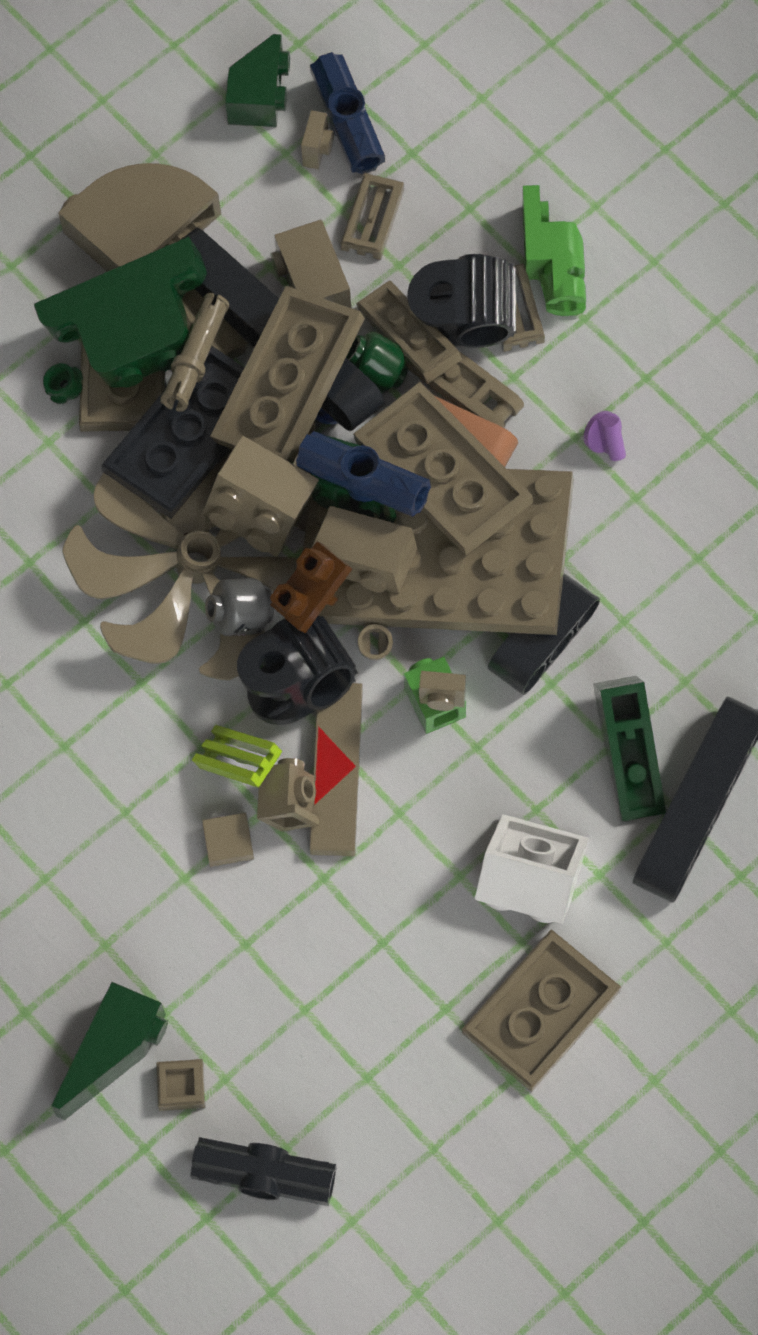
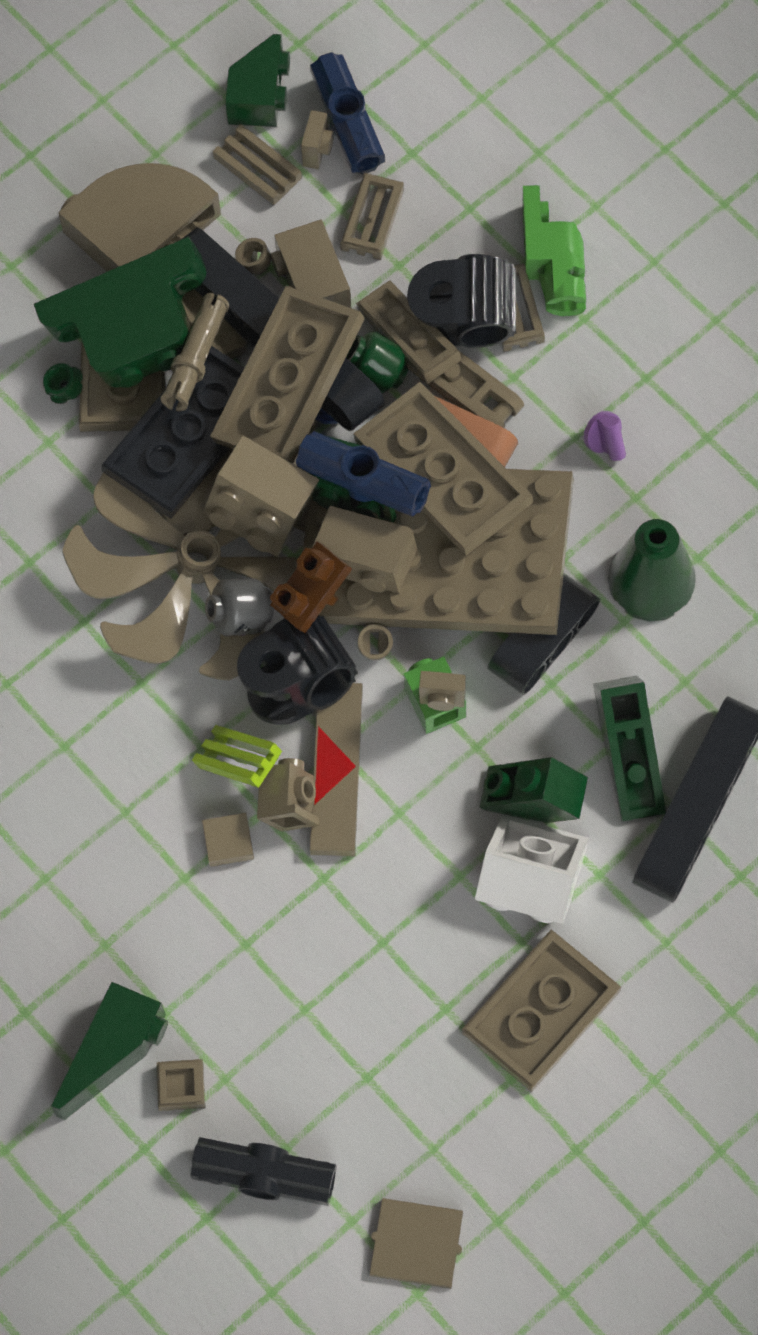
none -> dark tan tile [213,124,302,205]
none -> dark tan hinge [235,238,271,275]
none -> dark tan piece [370,1198,463,1289]
none -> dark green slope [479,757,588,823]
none -> dark green cone [608,519,696,622]

